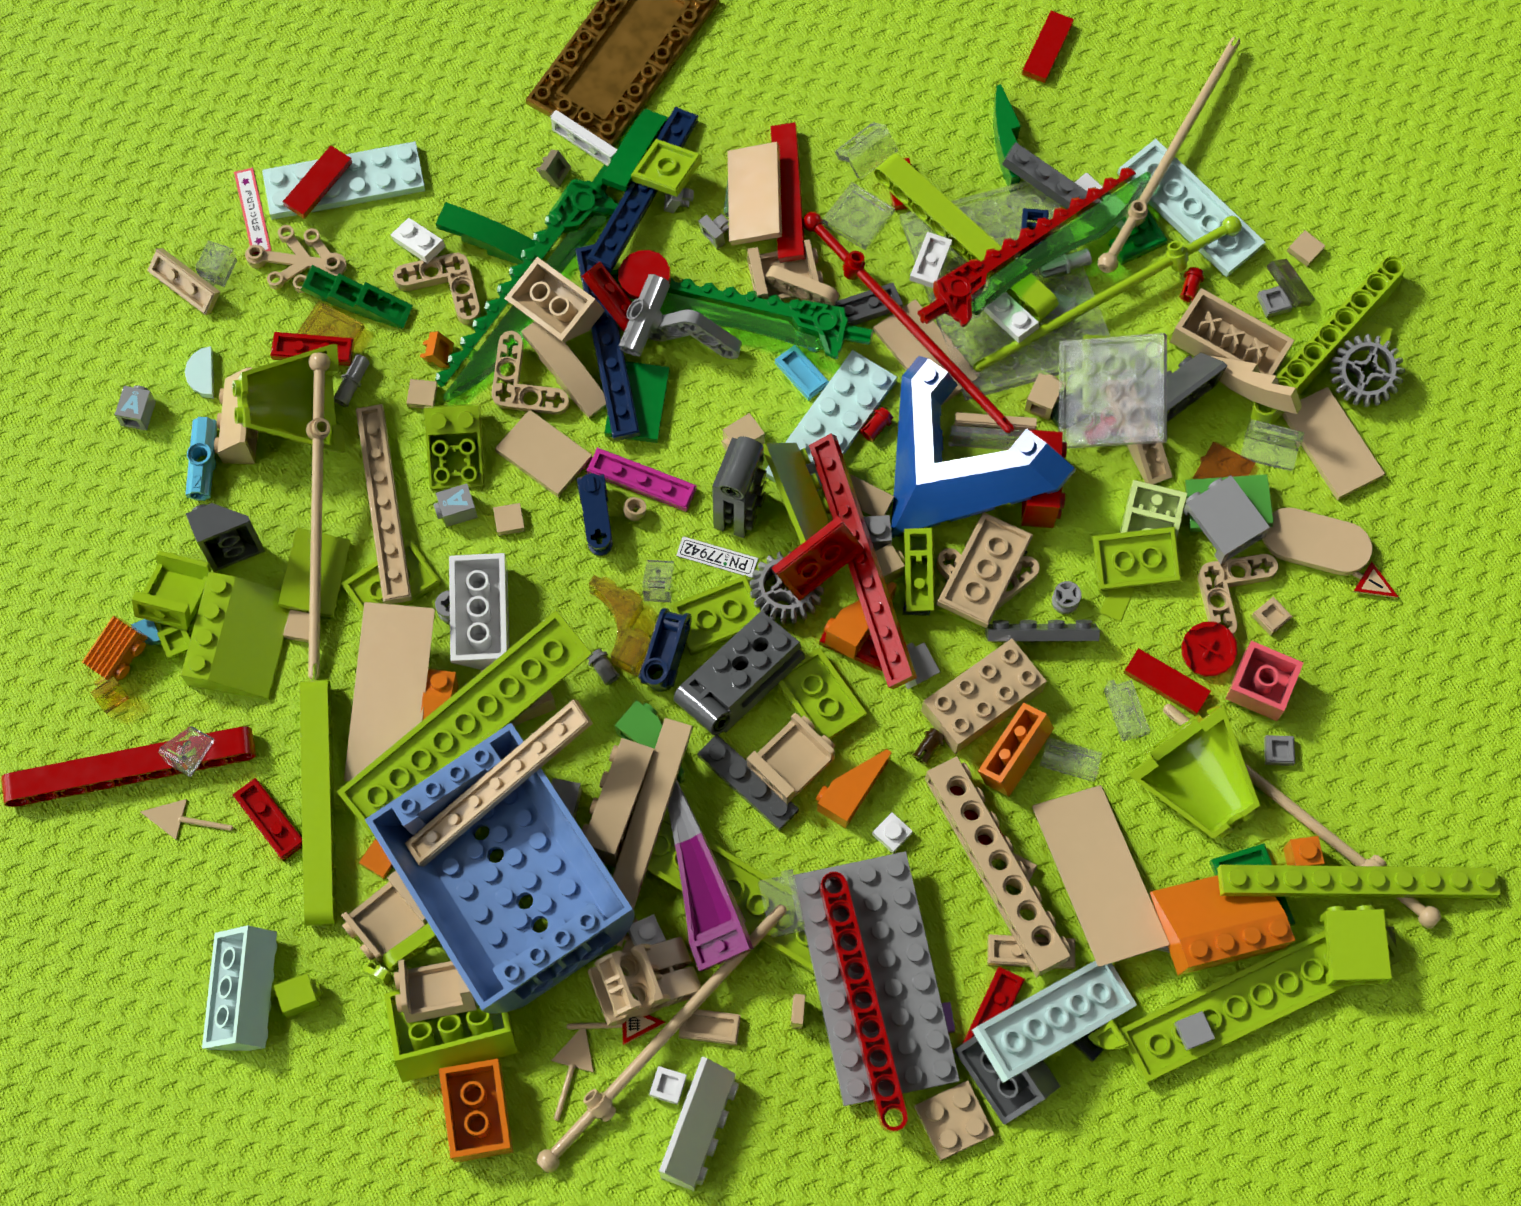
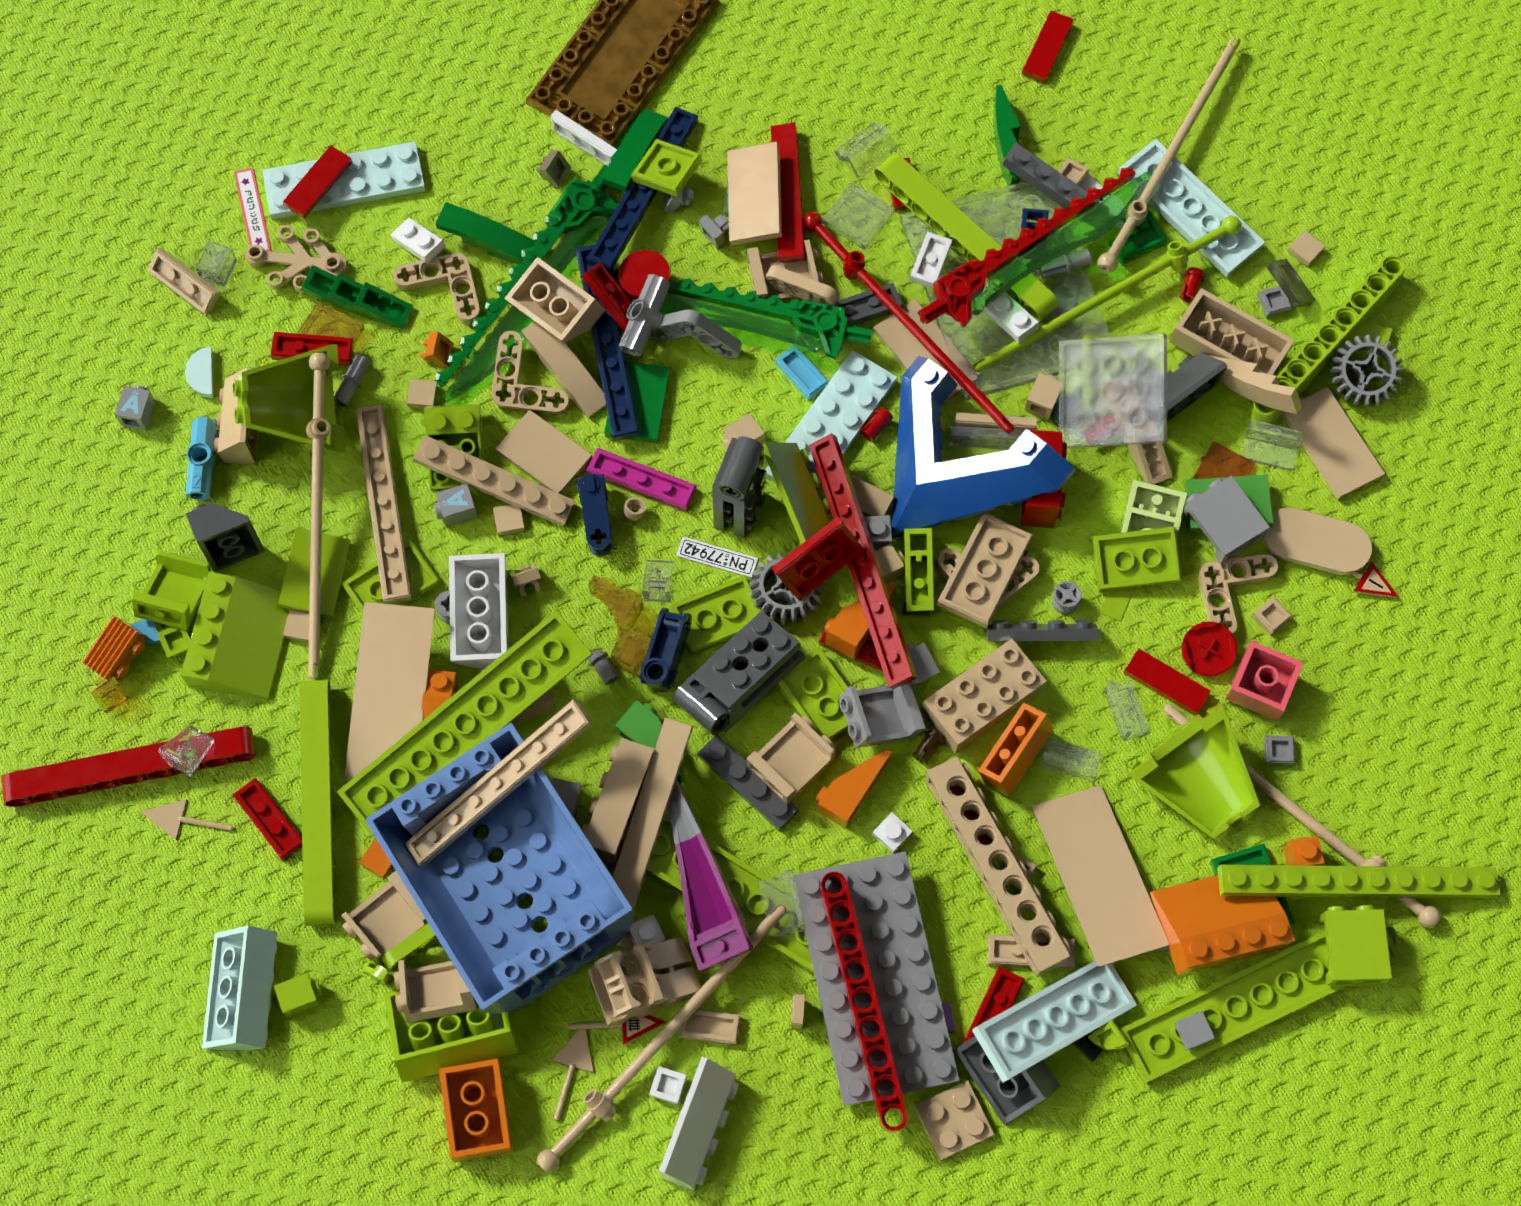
none -> tan plate [413,435,575,527]
none -> tan tile [509,564,541,597]
none -> light grey panel [839,682,925,748]
none -> tan tile [1058,158,1090,186]

